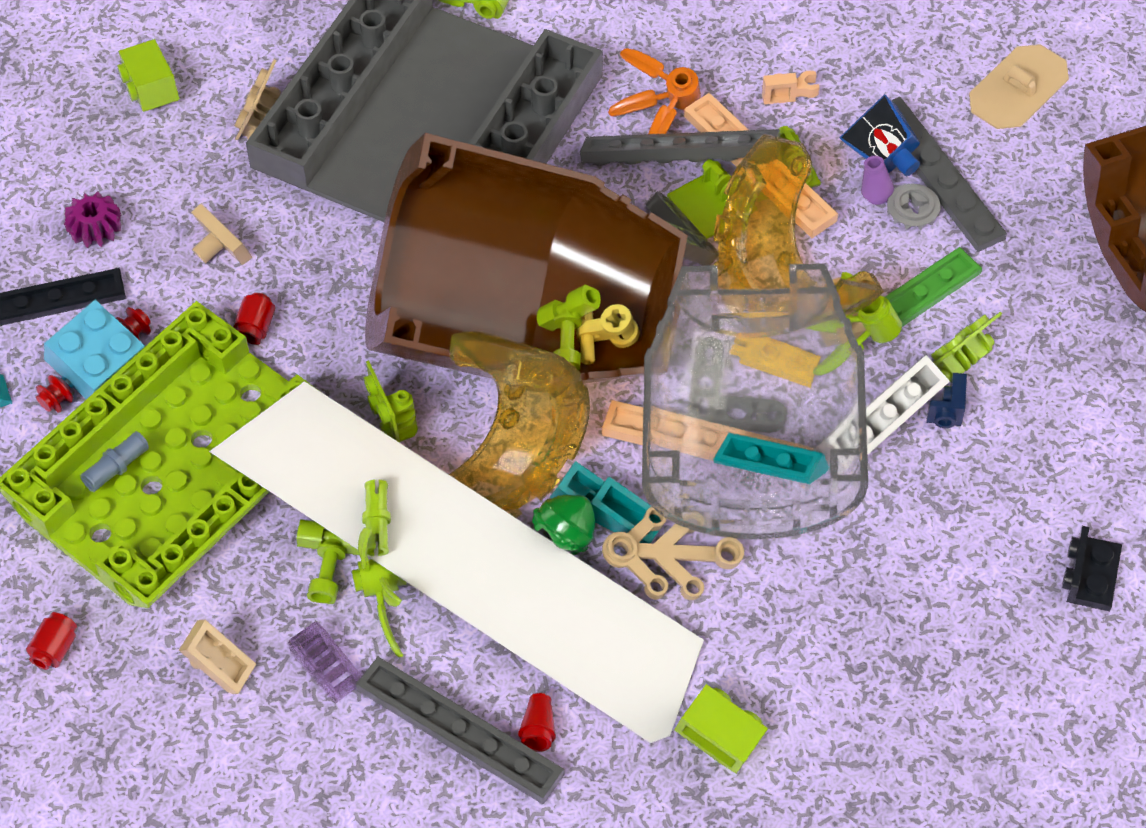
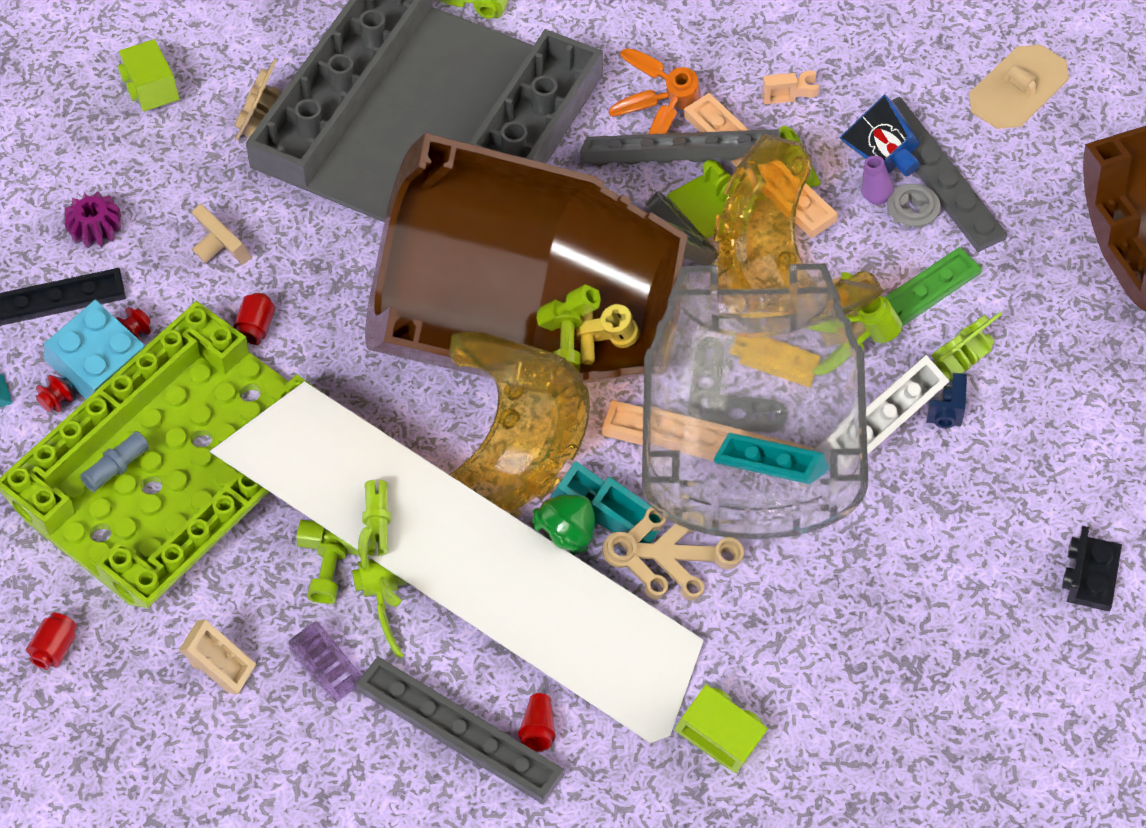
lime hinge [363,360,418,443] -> none

